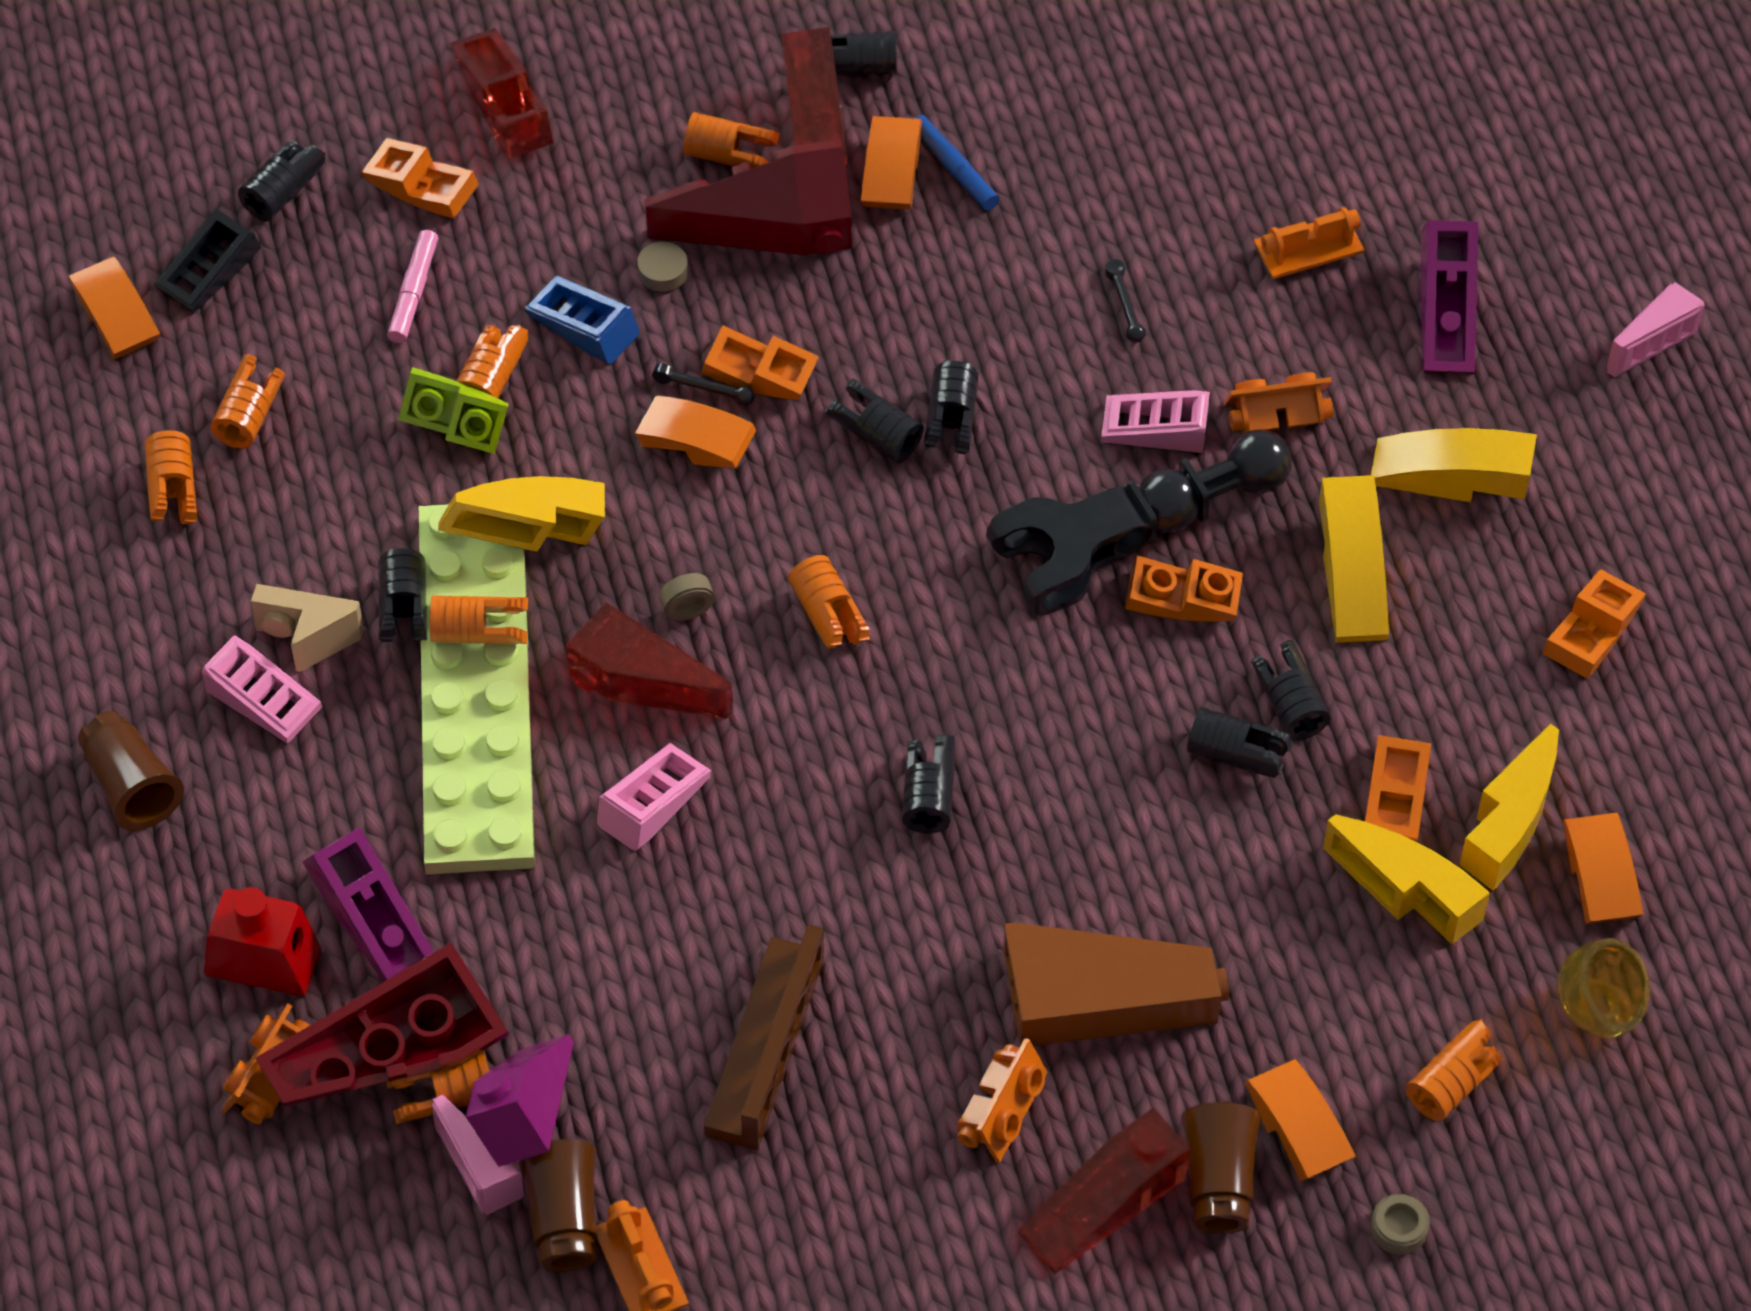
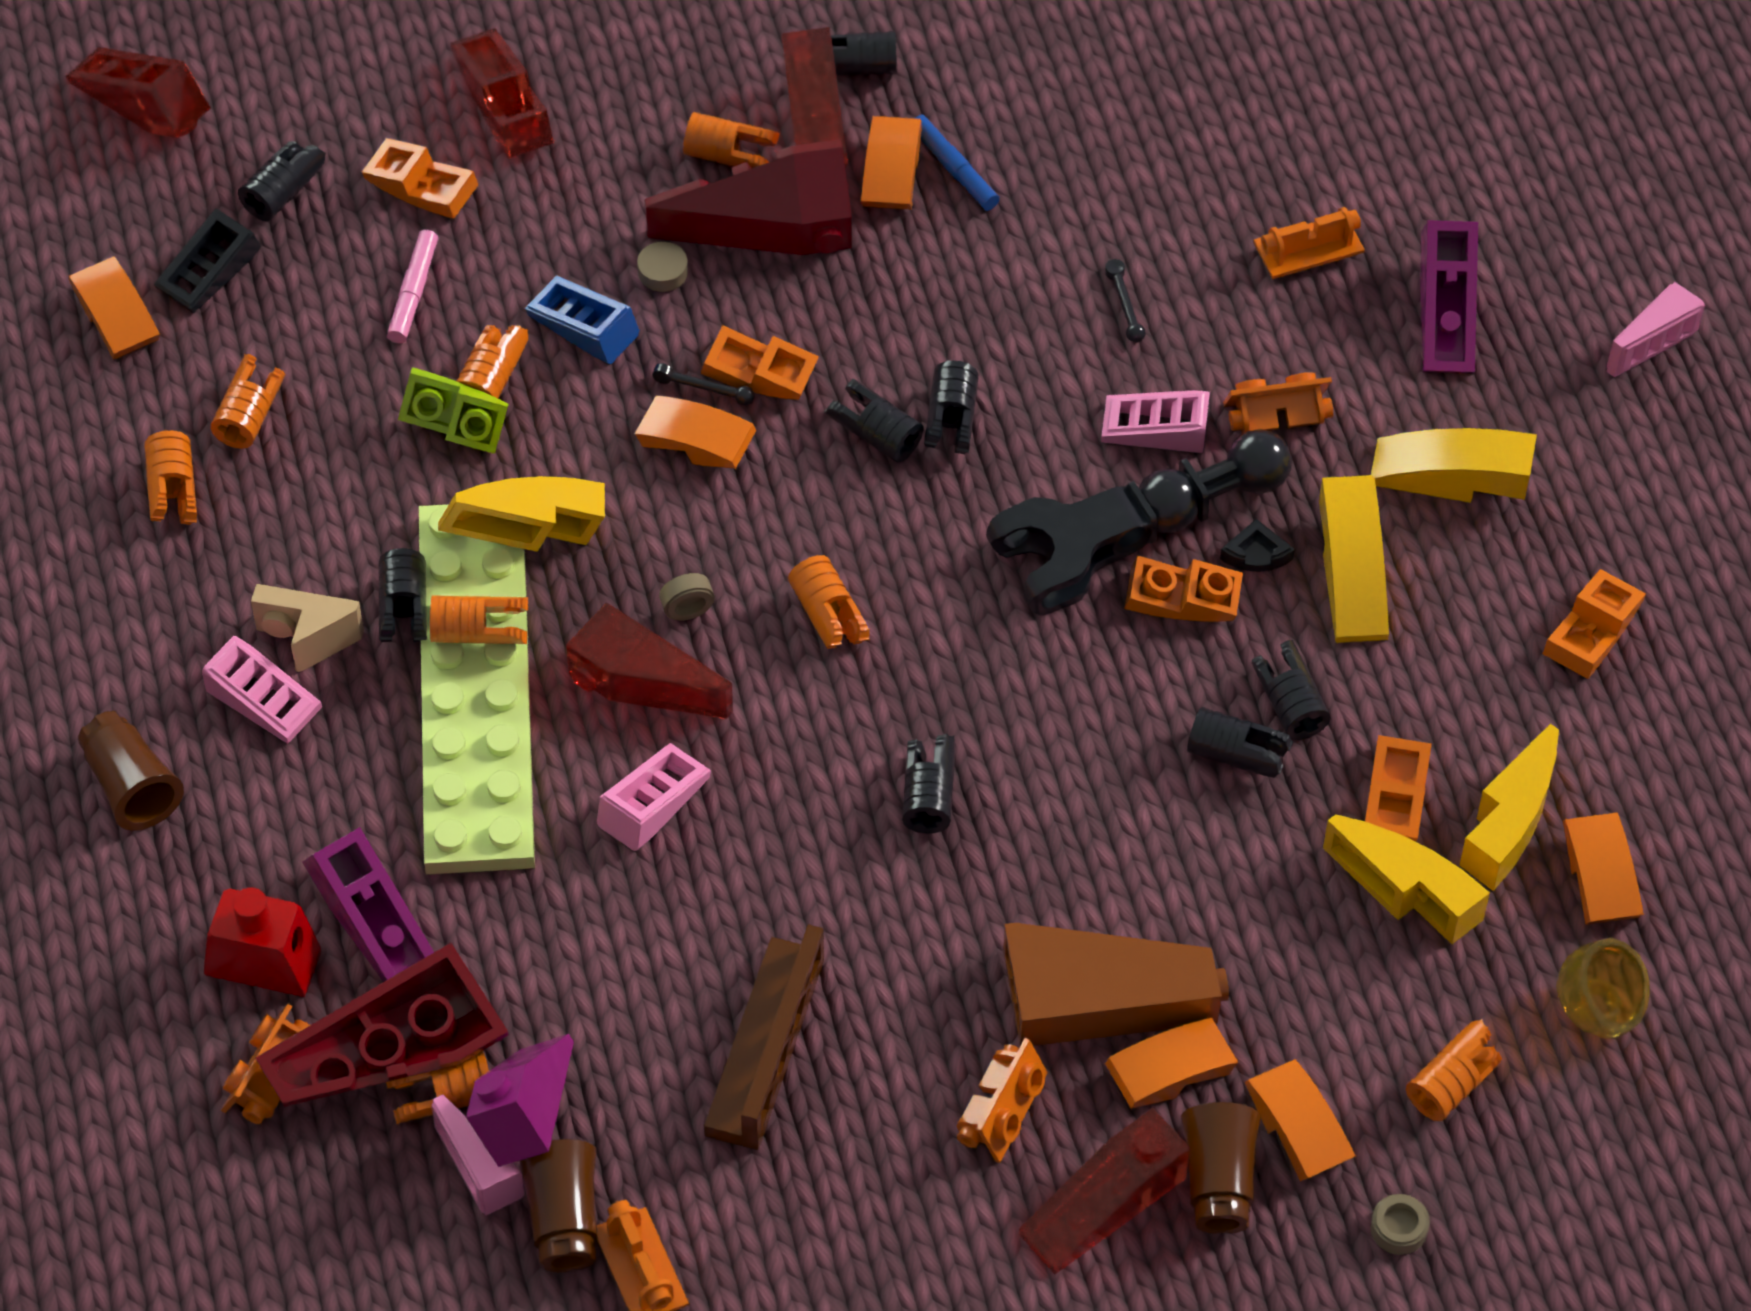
none -> clear red slope [66,47,211,138]
none -> orange slope [1105,1017,1238,1109]
none -> black tile [1220,519,1295,572]

